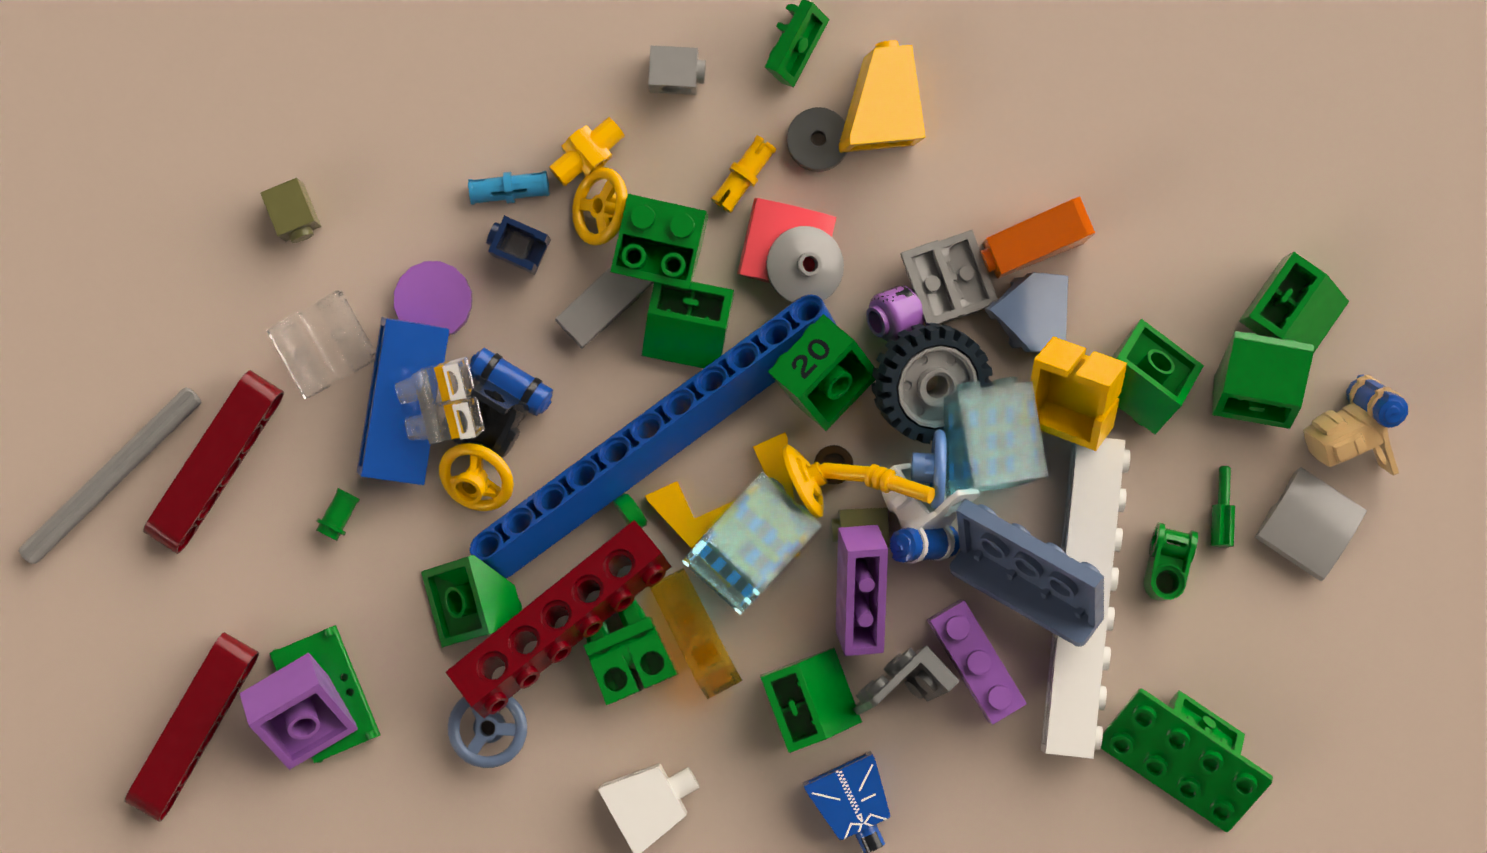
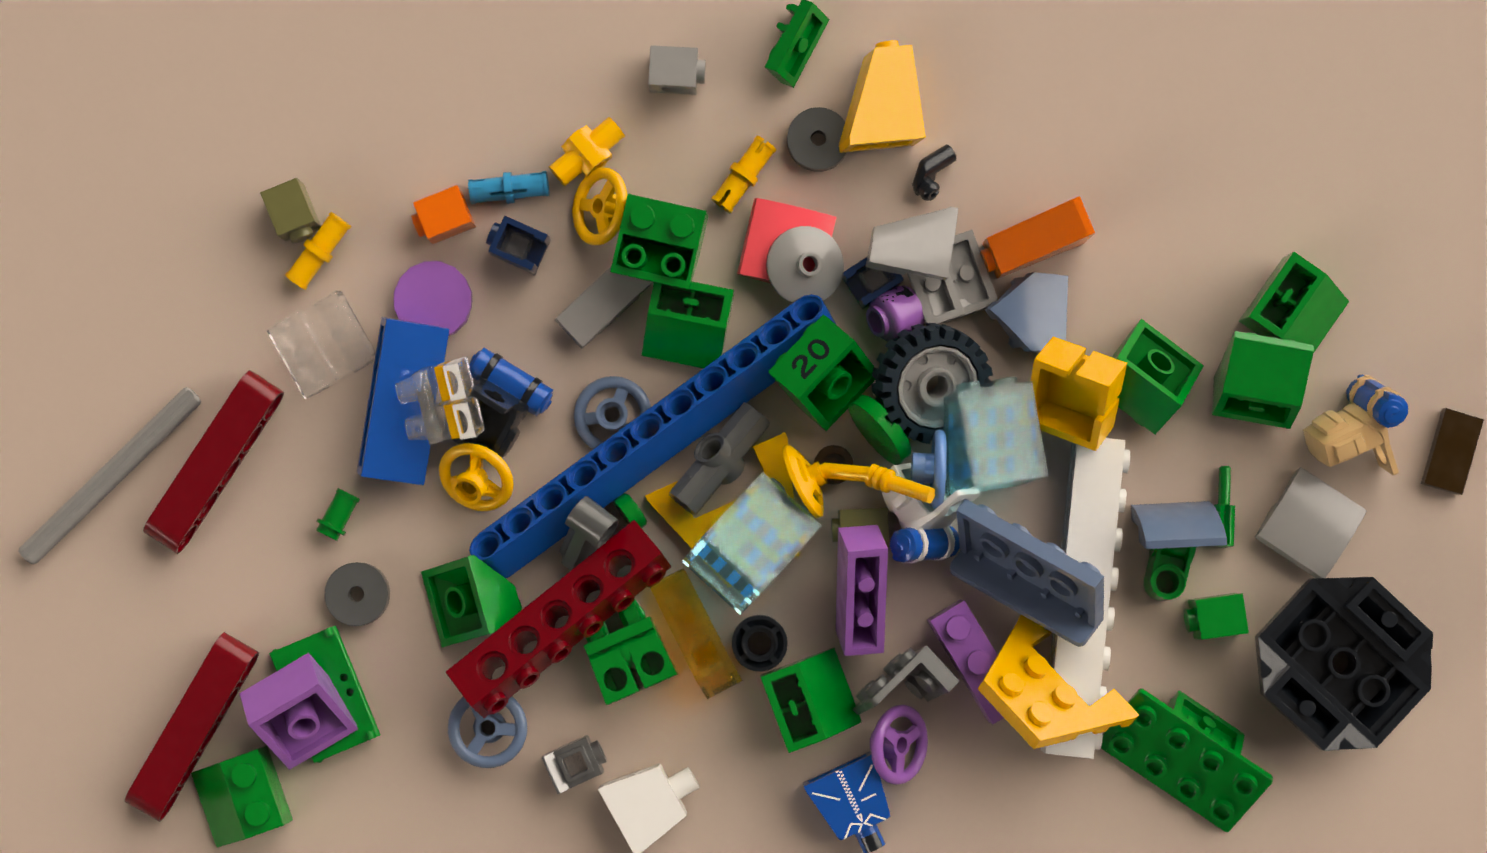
none -> green slope [191,745,293,848]
none -> yellow pin [285,212,351,290]
none -> dark grey piece [325,562,390,626]
none -> orange brick [411,185,476,244]
none -> flat silver window [542,735,607,794]
none -> dark grey piece [560,496,619,570]
none -> sand blue piece [574,376,651,449]
none -> dark grey piece [669,402,770,516]
none -> black wheel [732,615,788,672]
none -> dark blue window [842,257,904,310]
none -> green tile [848,395,912,465]
none -> light grey slope [865,207,958,280]
none -> medium lavender piece [870,705,928,785]
none -> black arm [912,144,957,201]
none -> yellow wing [978,614,1139,749]
none -> sand blue slope [1131,501,1227,549]
none -> green brick [1184,593,1249,640]
none -> black piece [1255,577,1433,751]
none -> dark brown tile [1421,408,1484,495]

